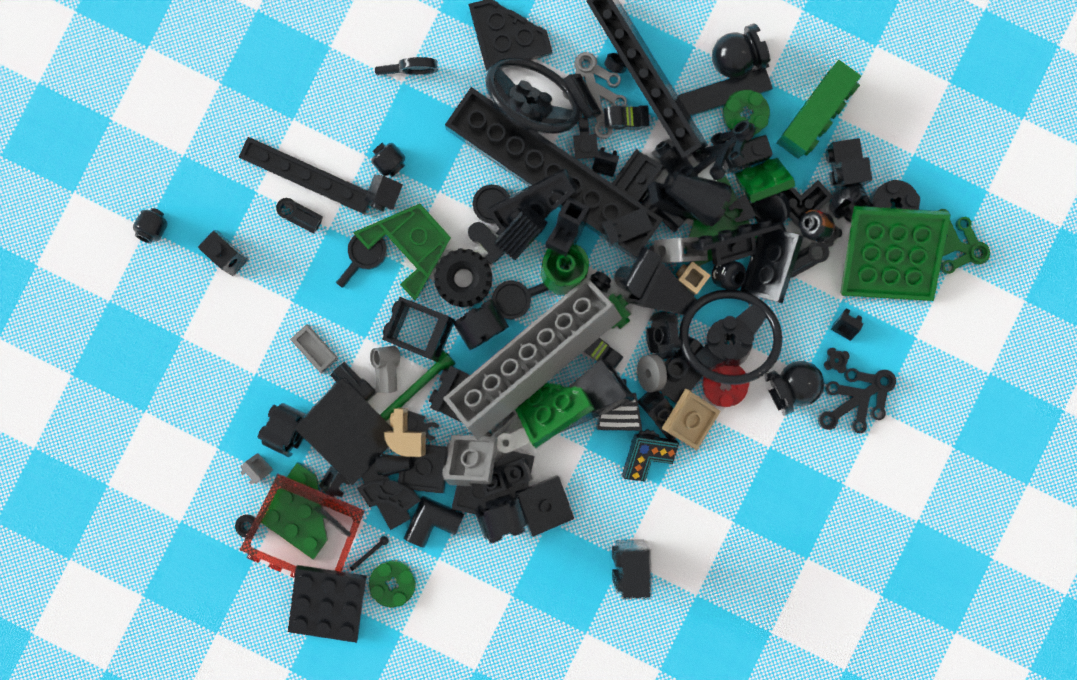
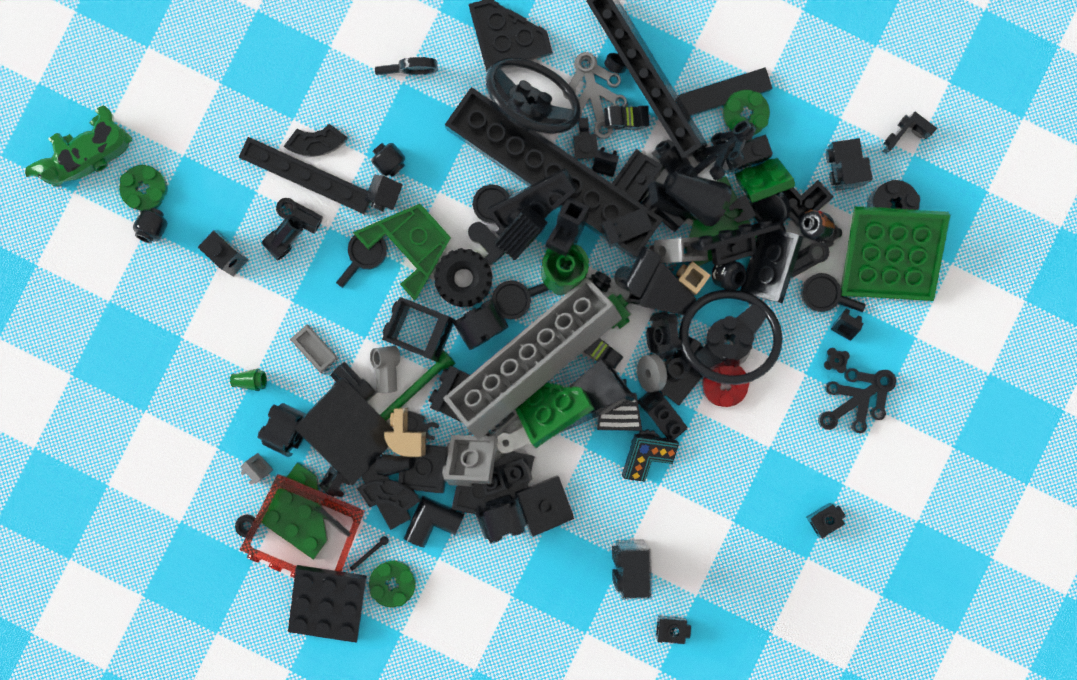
black tile [564,74,602,119] -> none
tan tile [662,389,721,450] -> none
black tile [712,23,771,79] -> none
black tile [764,360,825,416] -> none
green brick [776,59,861,159] -> none
black hair [829,185,873,222] -> none
green plant [938,209,990,274] -> none
none -> green animal [25,105,132,187]
none -> green plate [119,165,168,211]
none -> green cone [230,368,267,391]
none -> black piece [261,215,304,261]
none -> black tile [283,124,349,157]
none -> black brick [656,615,691,644]
none -> black piece [801,273,866,312]
none -> black brick [806,503,846,539]
none -> black bracket [882,111,937,154]

